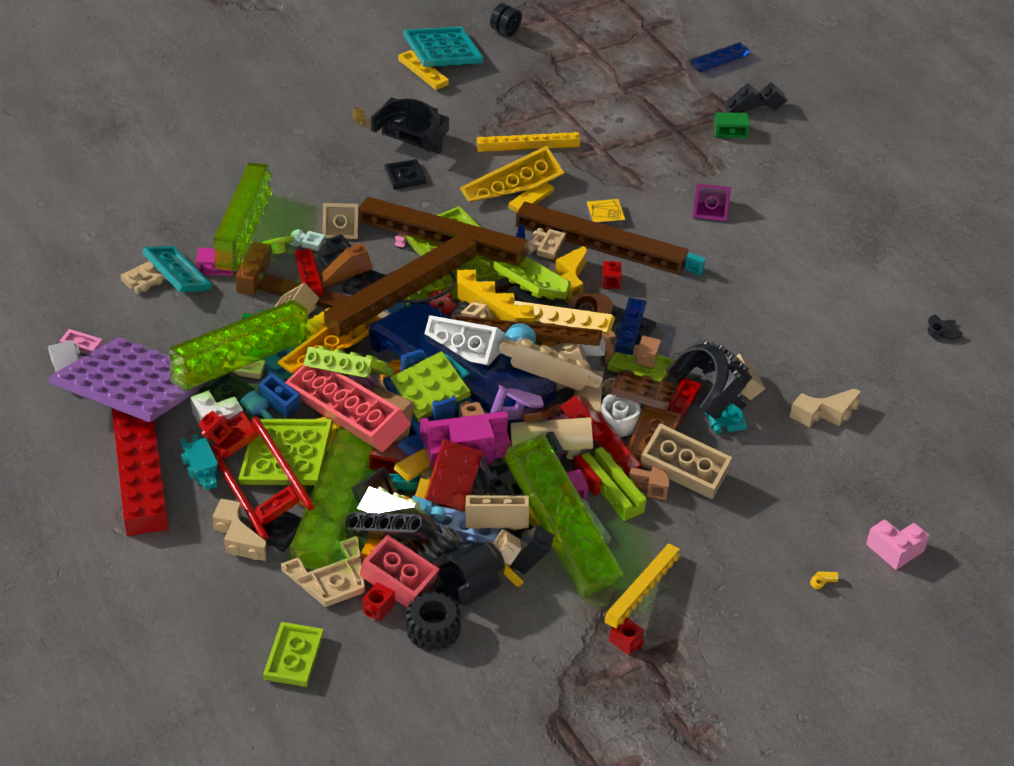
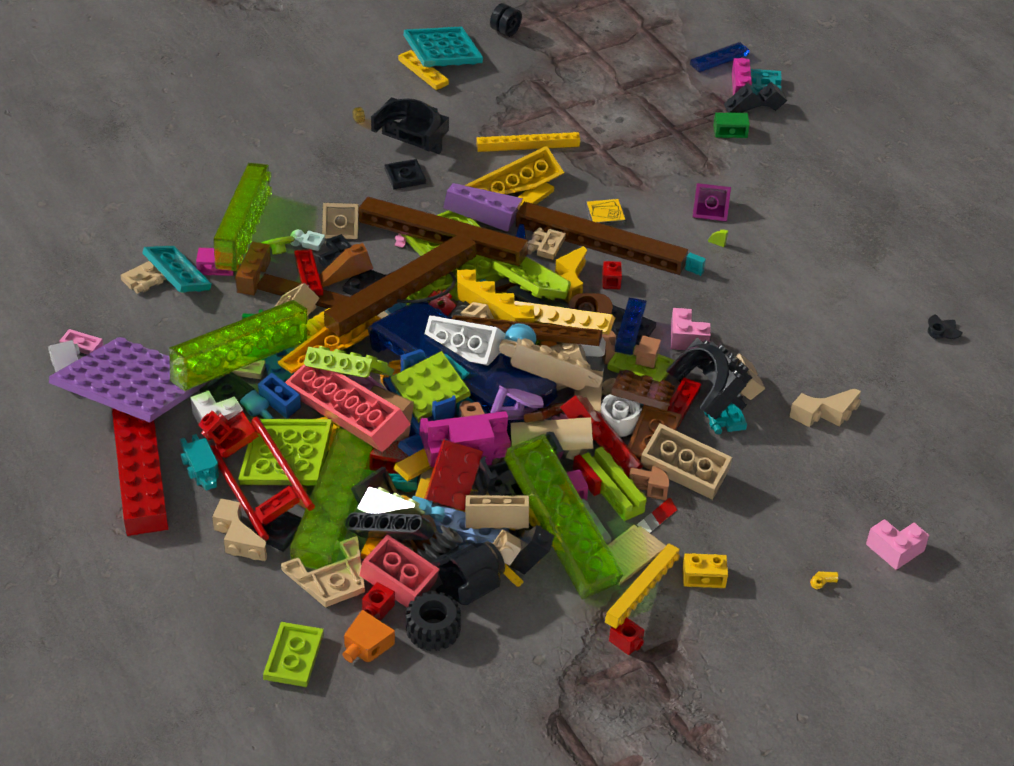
none -> orange torso [342,610,395,663]
none -> medium lavender wedge [443,183,523,232]
none -> window [590,525,666,586]
none -> sticker [637,498,677,533]
none -> bright pink brick [671,308,711,350]
none -> yellow brick [682,553,728,588]
none -> lime tile [708,230,728,247]
none -> dark pink brick [732,58,752,95]
none -> teal plate [750,69,782,92]

